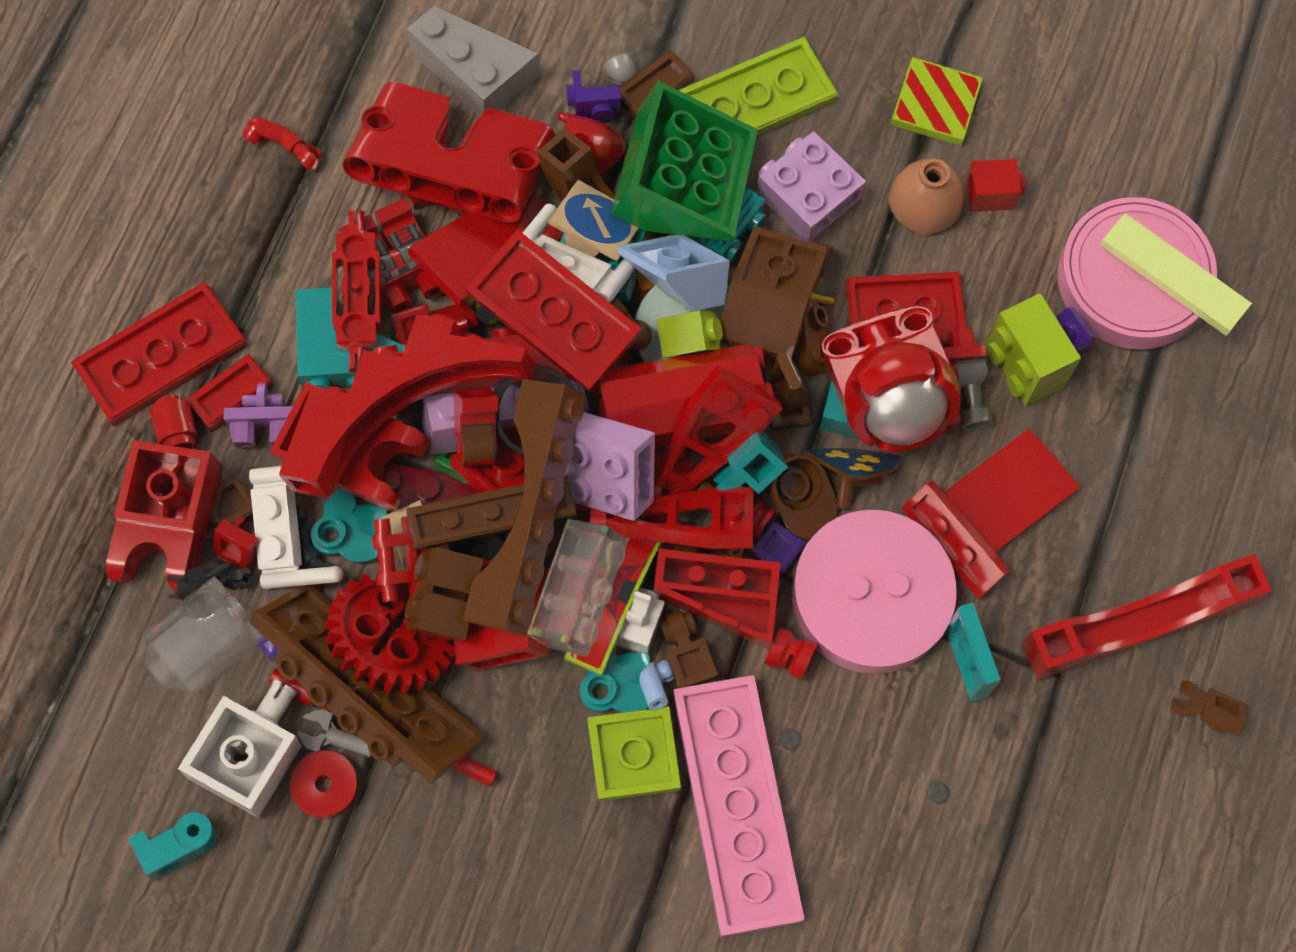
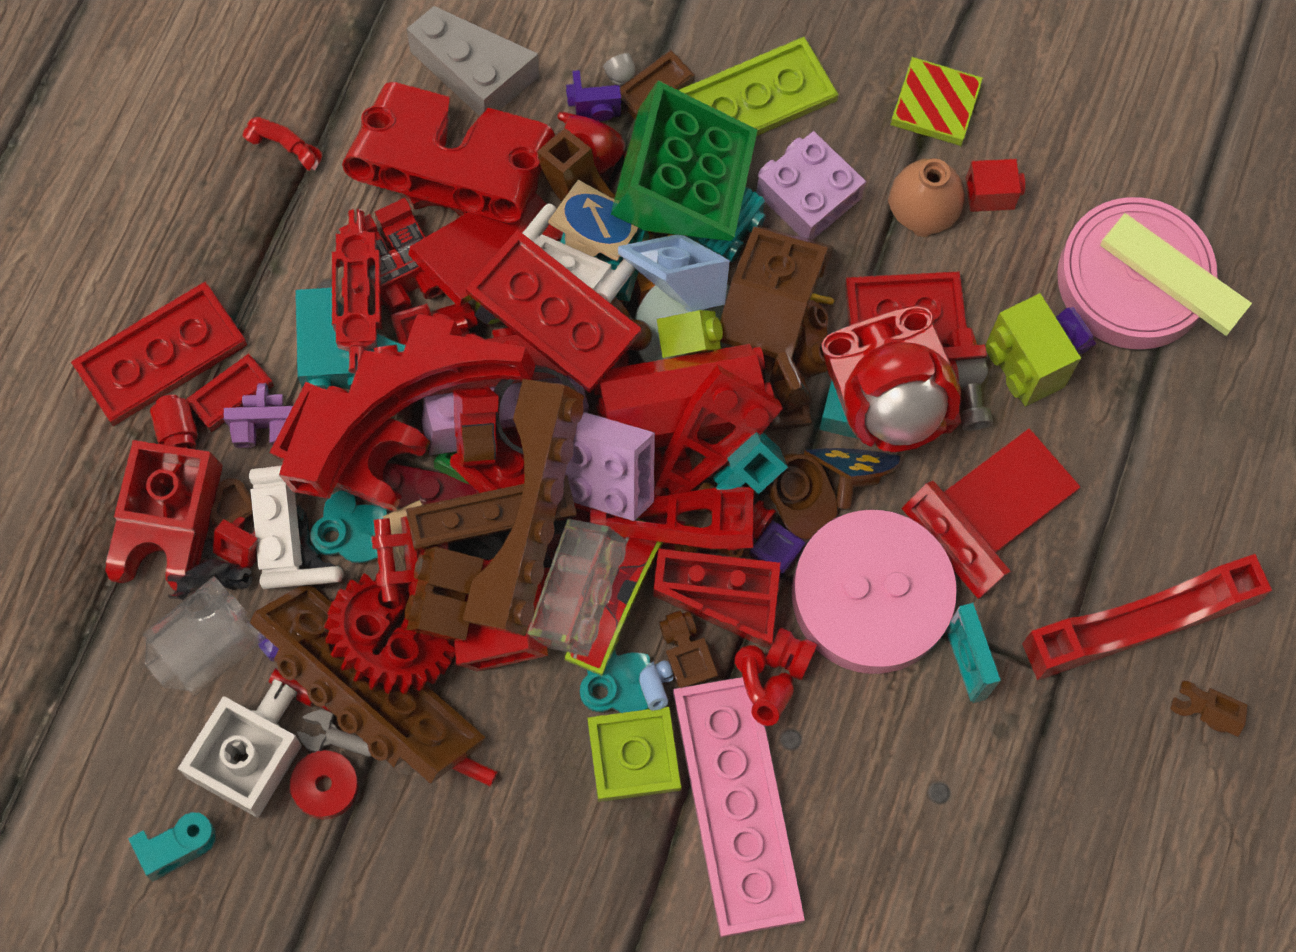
white brick [616,588,665,654] -> none
none -> red plant [735,645,794,726]

